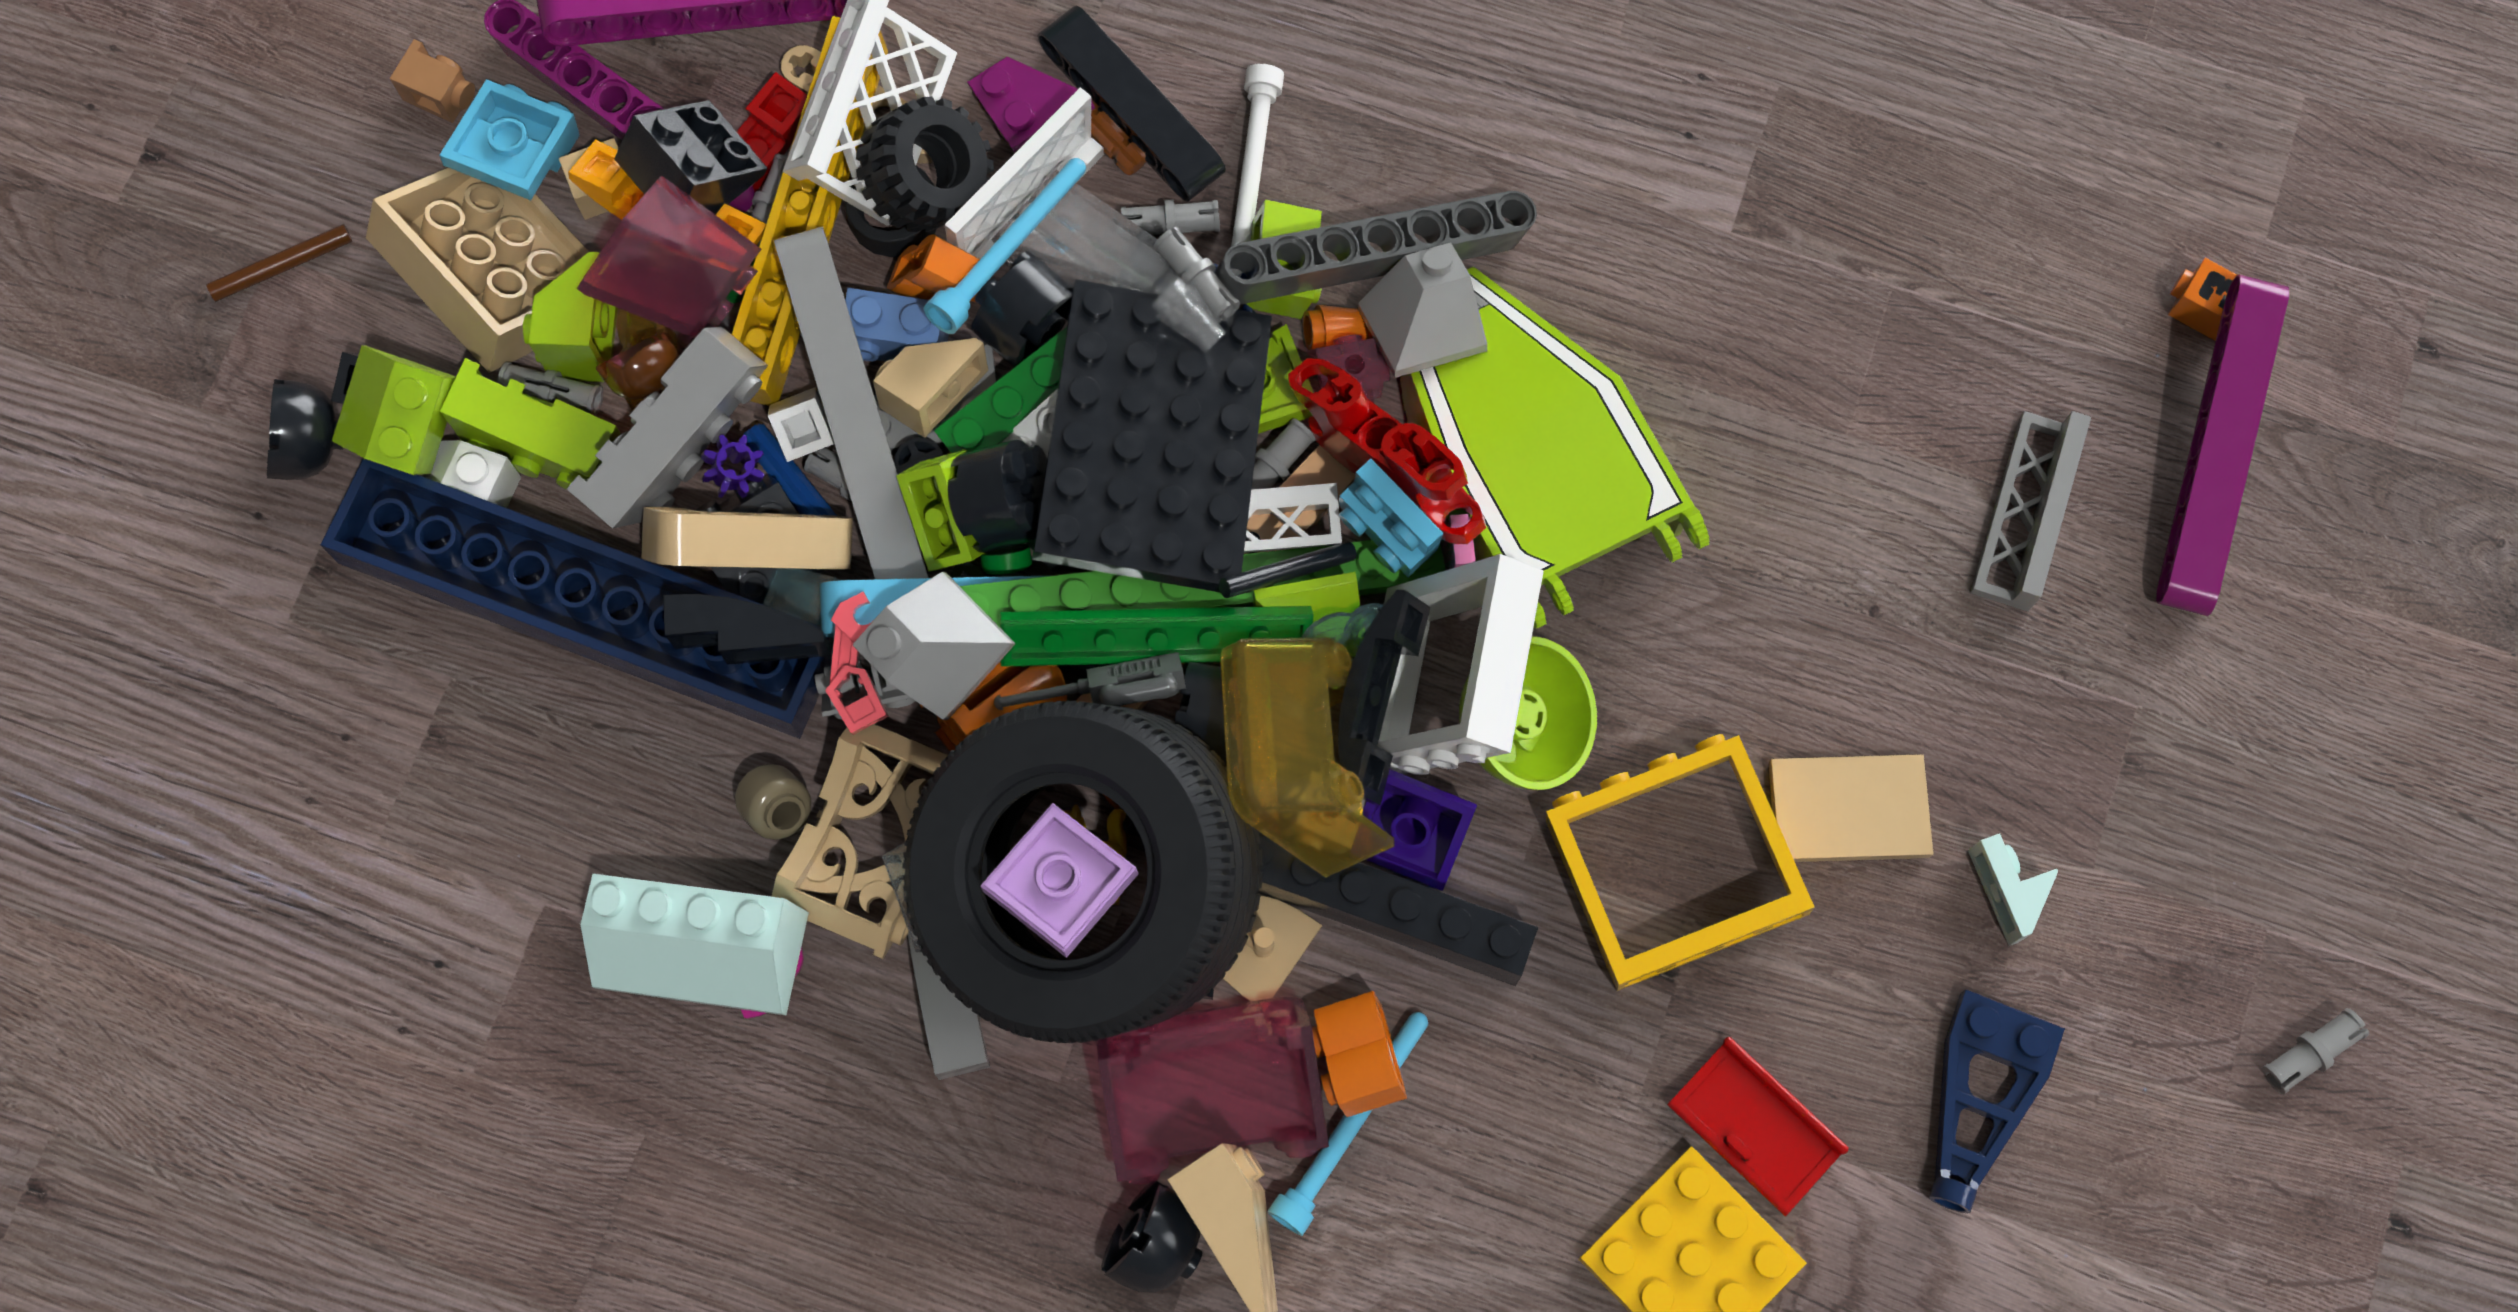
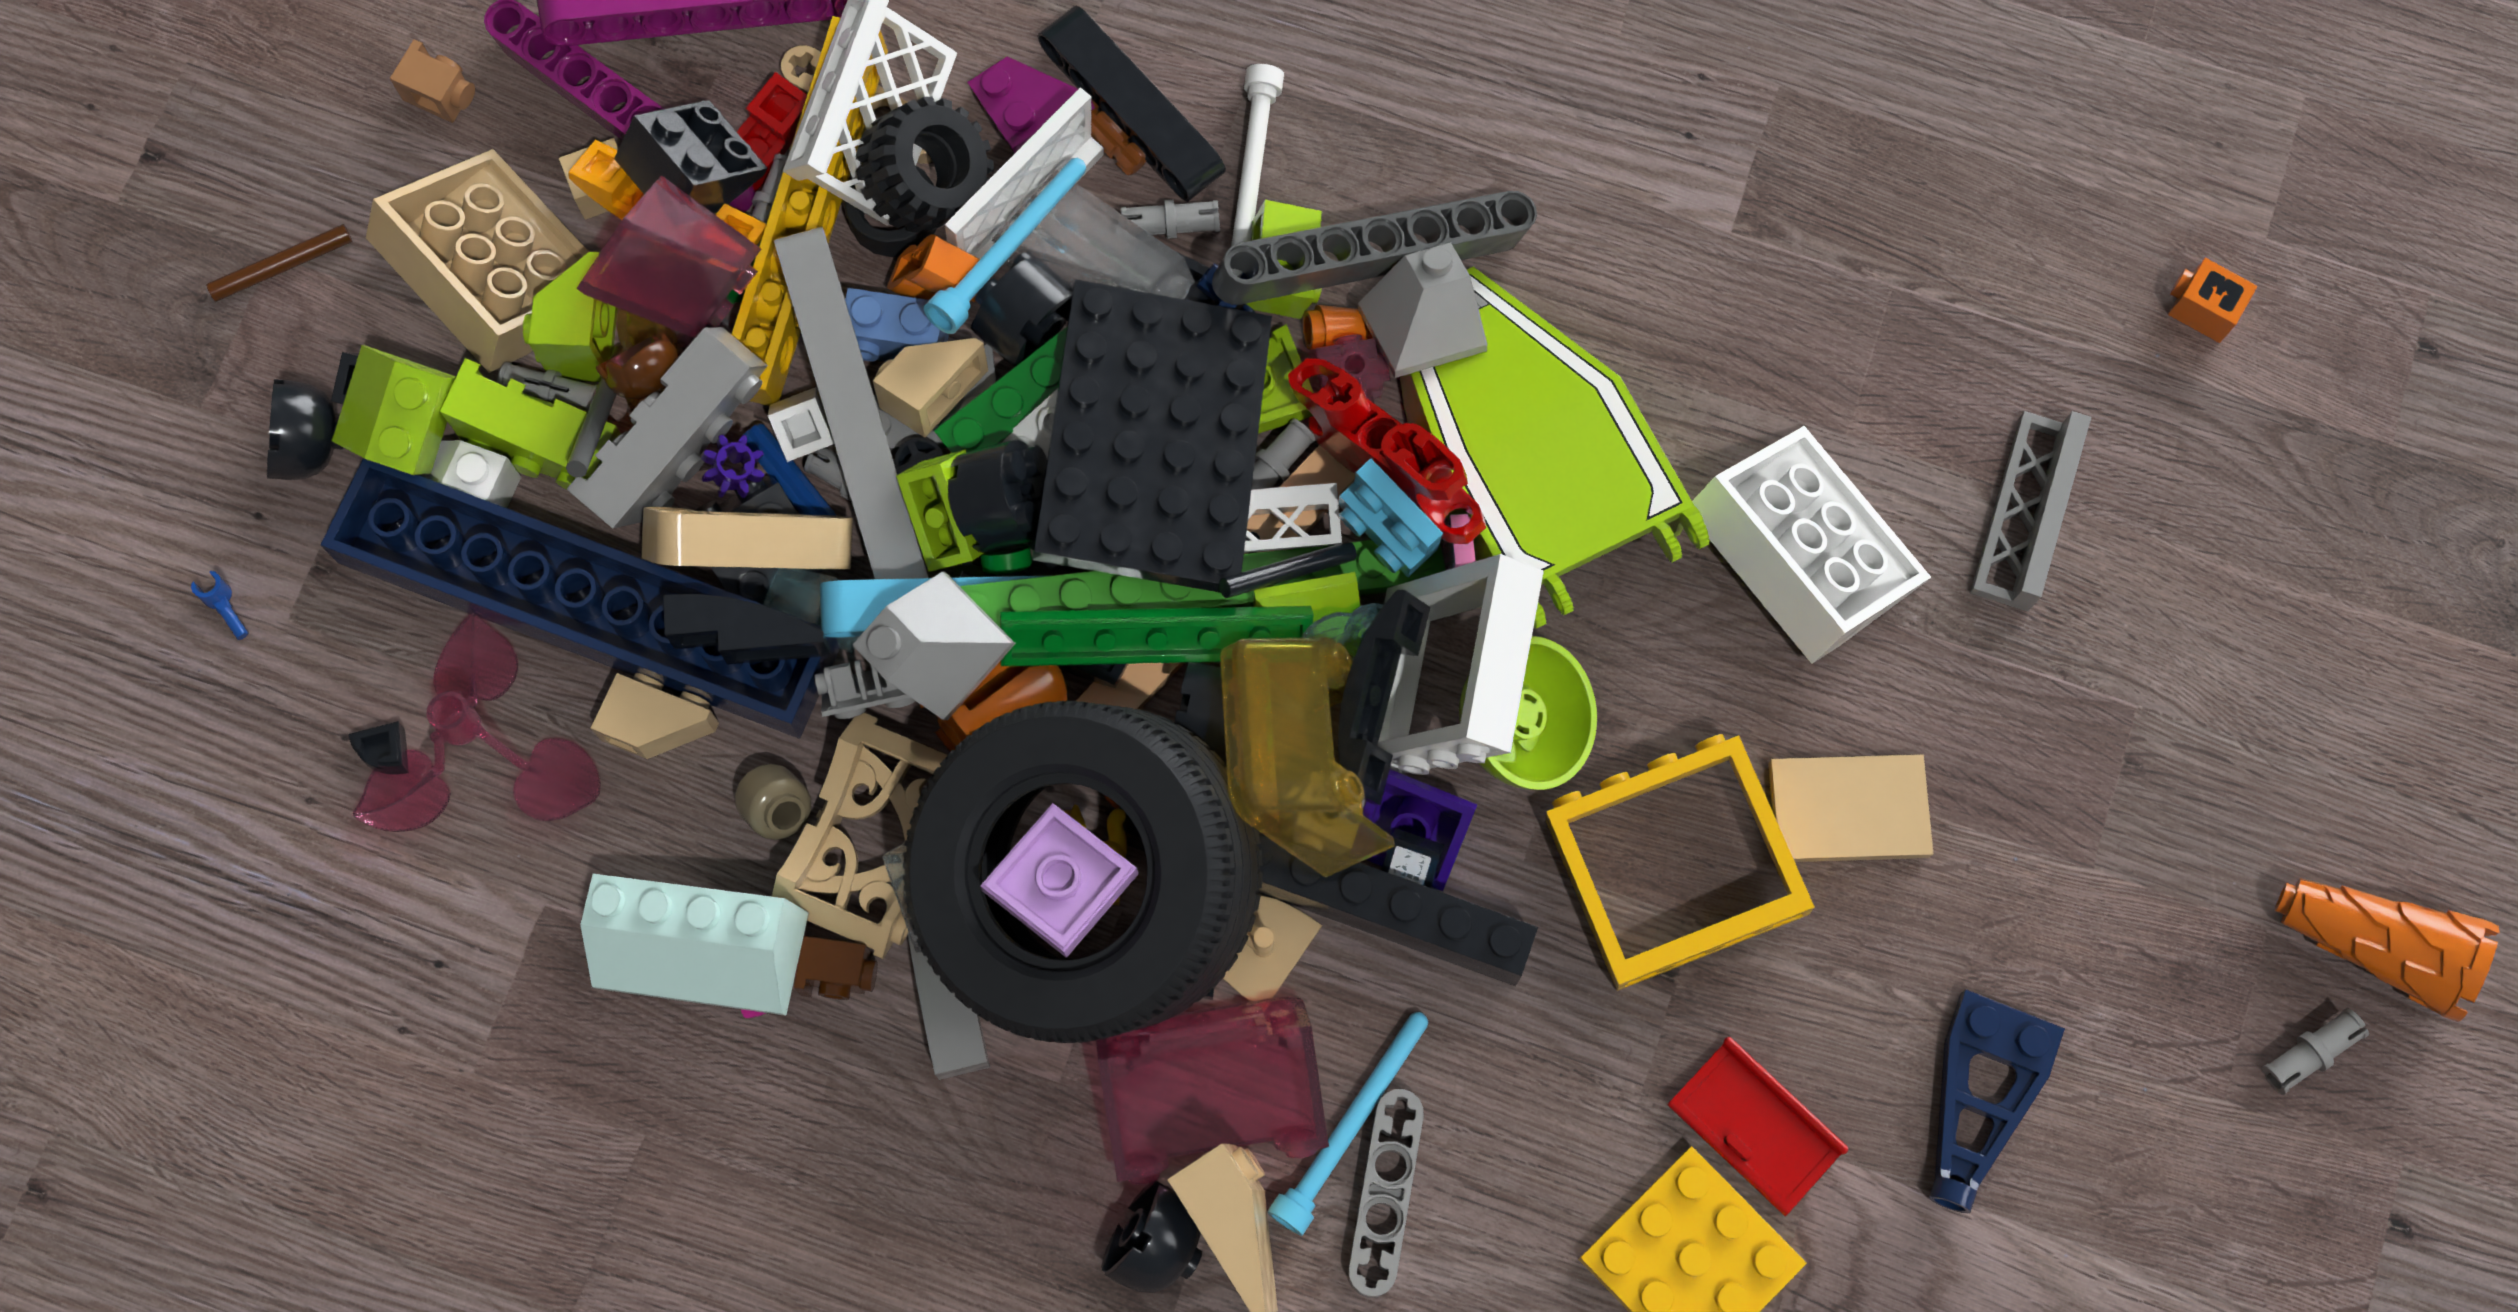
medium azure plate [439,79,580,200] -> none
coral piece [825,592,889,735] -> none
dark grey piece [994,652,1186,710] -> none
clear cone [1151,277,1226,354] -> none
light grey pin [1153,227,1240,324] -> none
orange brick [1309,991,1407,1117] -> none
light aqua slope [1968,833,2058,946] -> none
magenta beam [2156,274,2289,616] -> none
none -> blue hand [191,571,249,640]
none -> black tile [349,721,409,775]
none -> clear pink plant [353,613,601,832]
none -> dark grey bar [566,346,628,477]
none -> tan slope [590,673,719,759]
none -> reddish brown brick [794,936,878,1000]
none -> light grey beam [1348,1089,1424,1298]
none -> tile [1382,828,1444,888]
none -> white slope [1692,426,1931,664]
none -> orange cone [2275,878,2500,1022]

